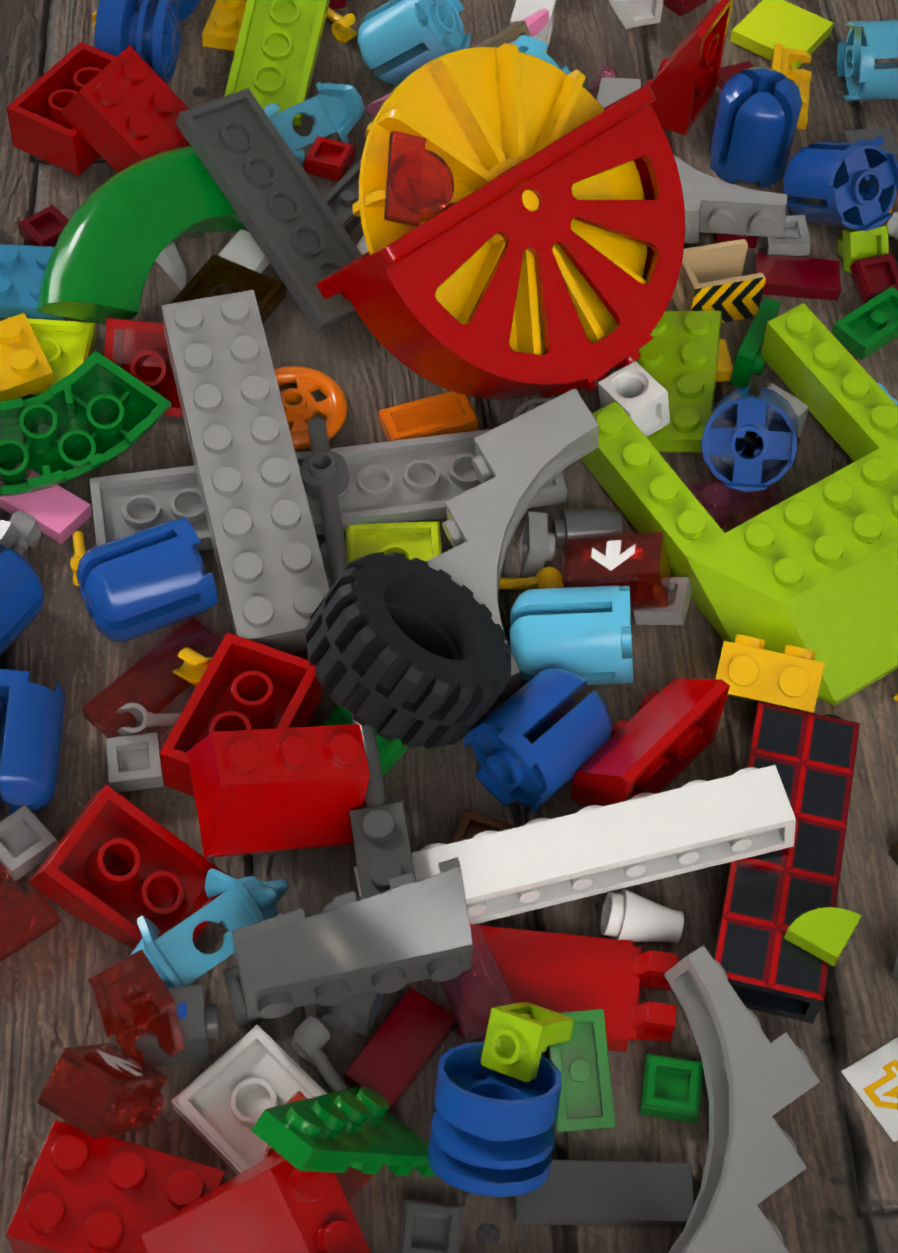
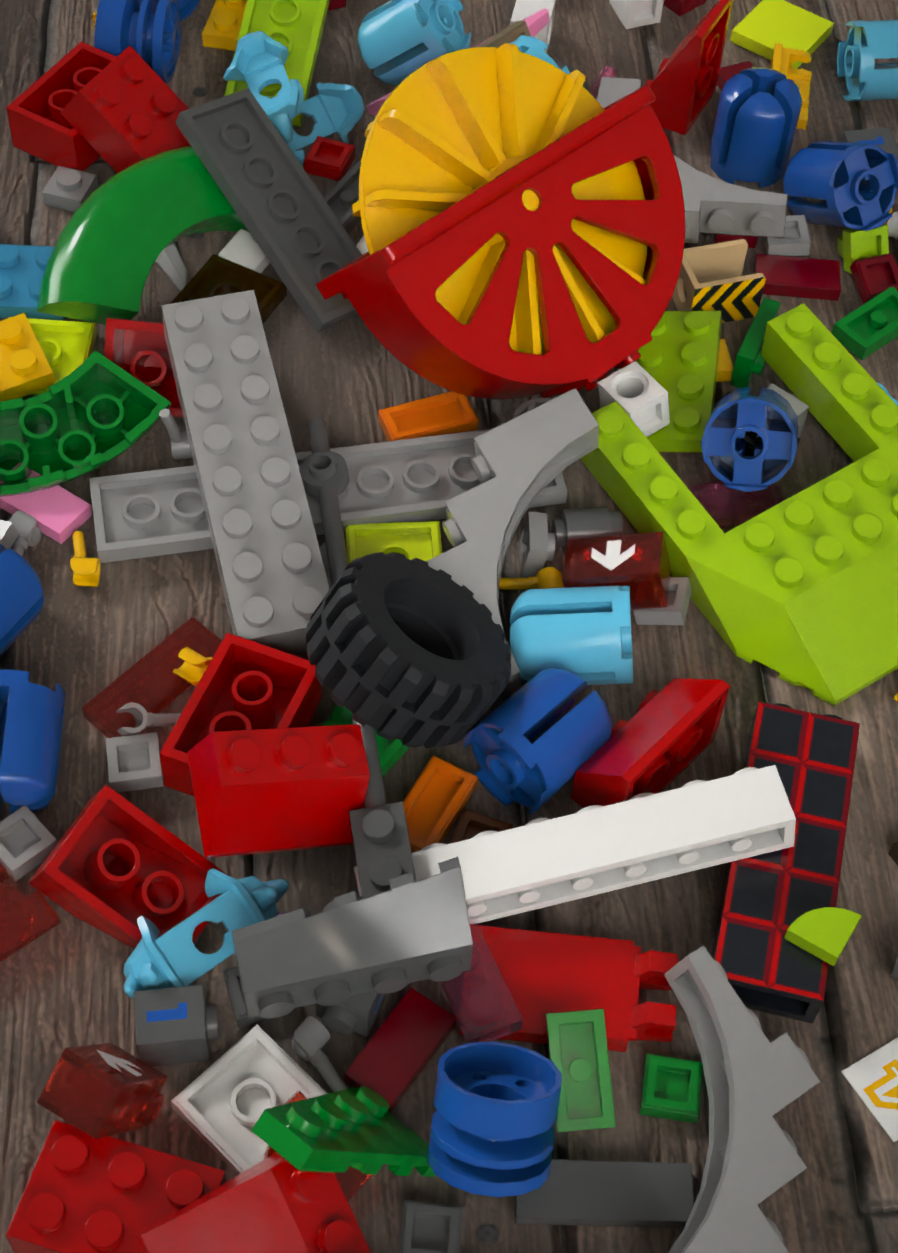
dark red tile [17,205,69,247] -> none
blue cylinder [77,517,218,642] -> none
clear red hinge [88,949,184,1067] -> none
orange plate [274,366,348,451] -> none
yellow hand [326,7,358,44] -> none
clear red piece [384,130,454,227] -> none
lime bracket [481,1001,575,1082] -> none
white cone [600,889,684,944] -> none
yellow brick [715,634,825,713] -> none
none -> light grey plate [42,166,99,212]
none -> light grey hand [159,409,193,460]
none -> medium azure piece [223,31,304,142]
none -> orange tile [403,755,478,853]

